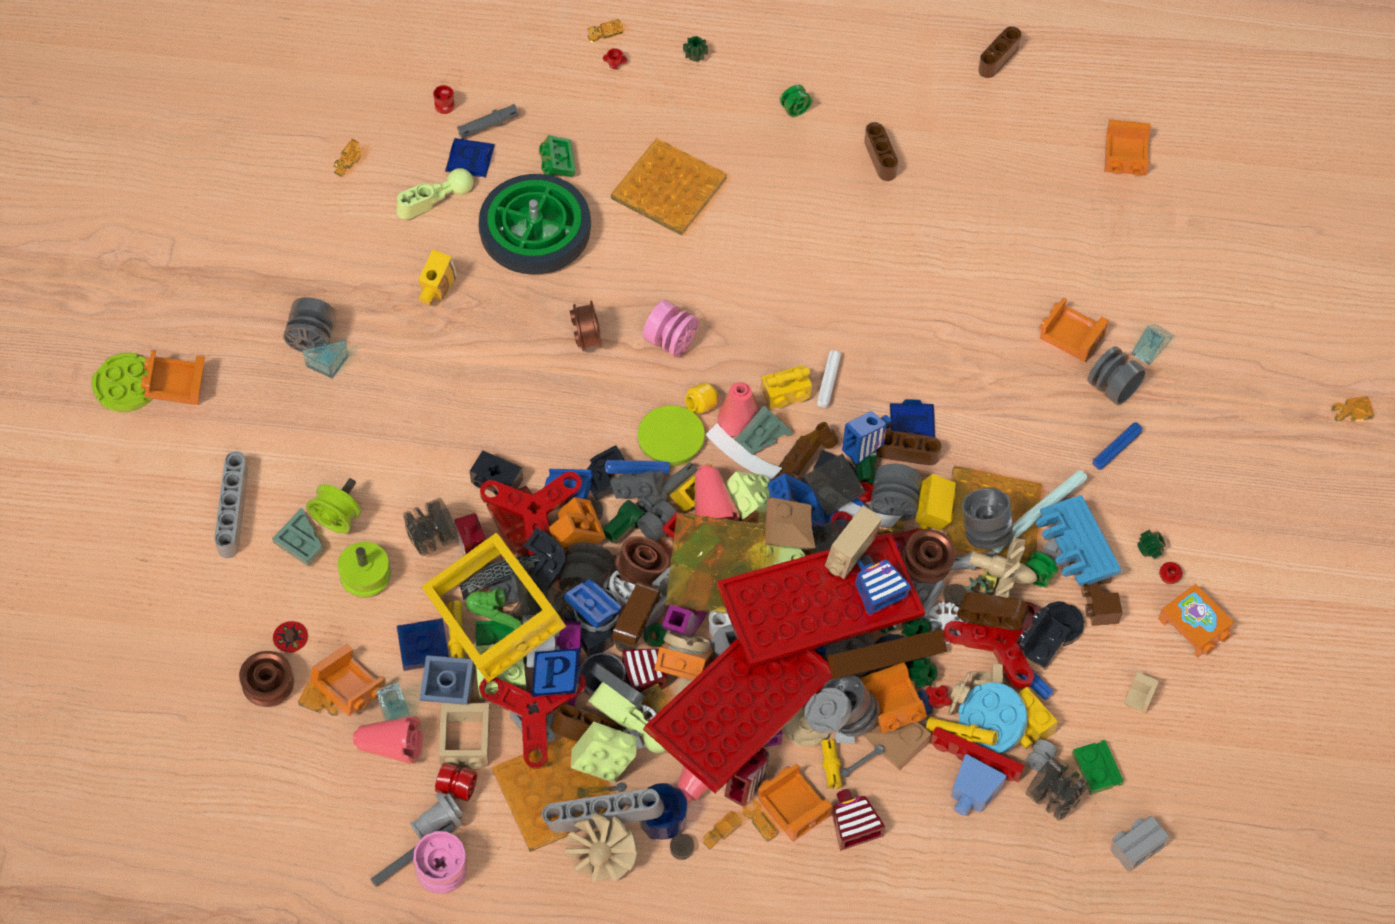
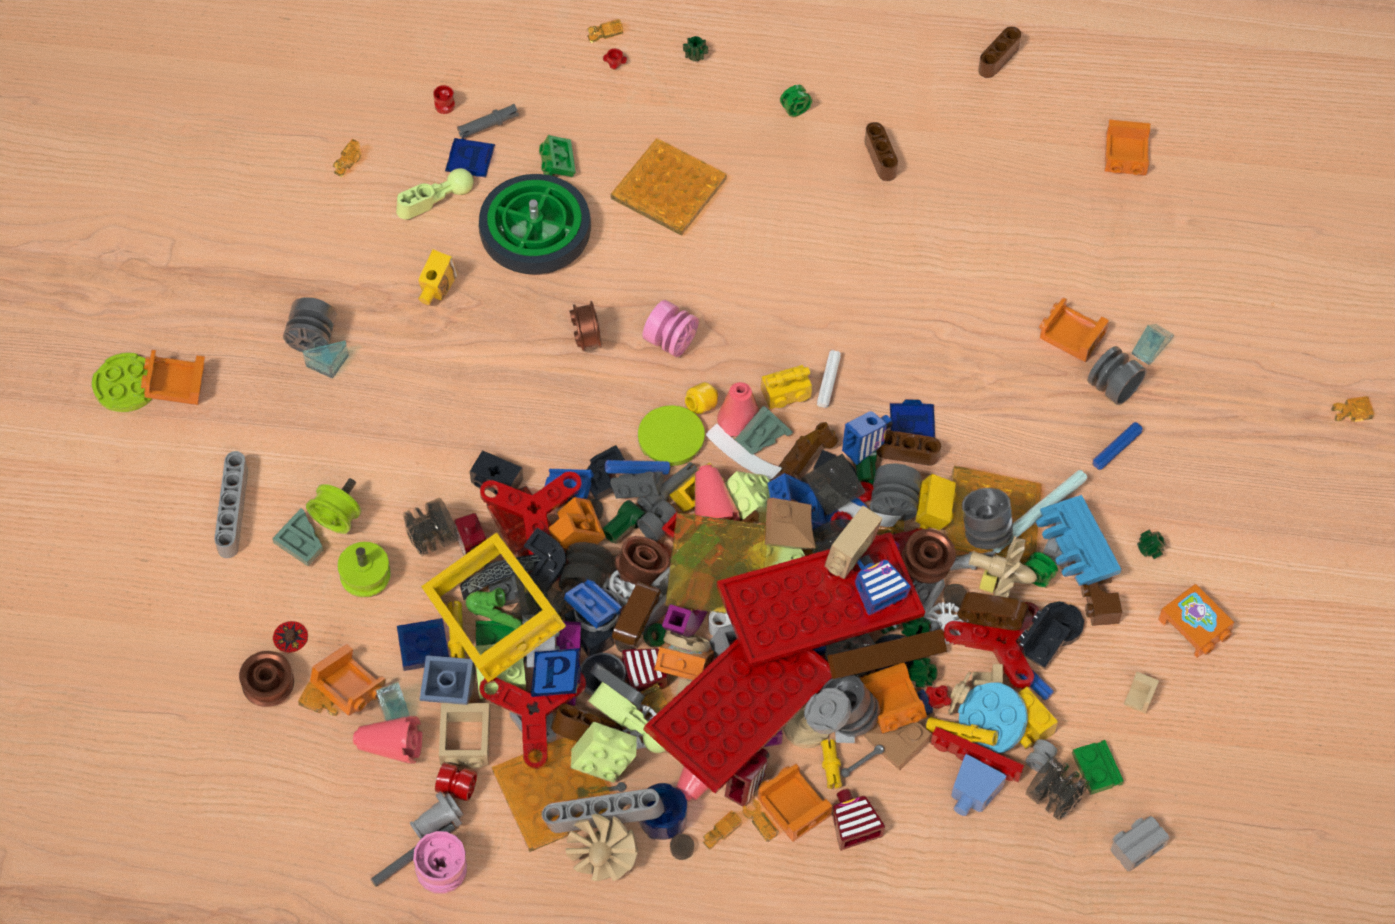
dark green gear [964,575,994,594] -> none
red plate [1159,562,1183,584] -> none

